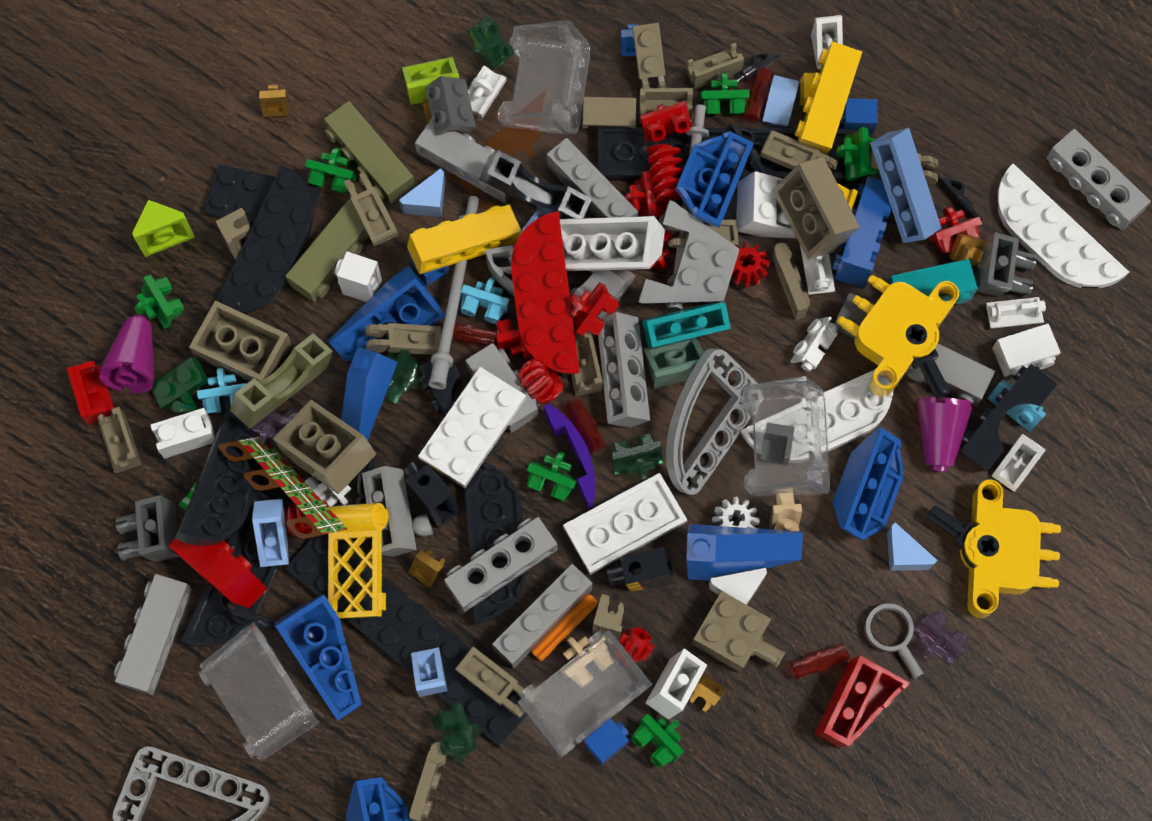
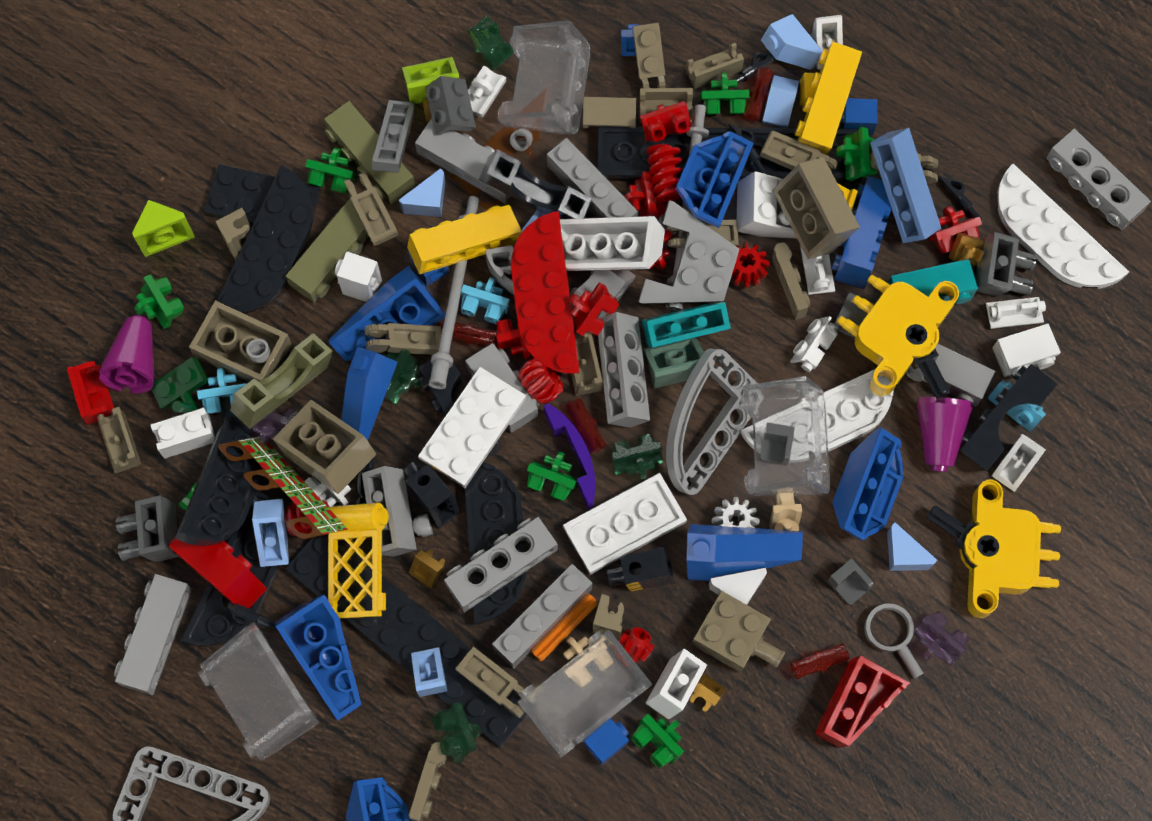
pearl gold tile [259,84,289,117] -> none
none -> light grey hinge [246,339,270,363]
none -> dark grey hinge [372,100,415,173]
none -> light grey hinge [510,128,533,151]
none -> light blue slope [761,14,822,70]
none -> dark grey panel [827,558,874,606]

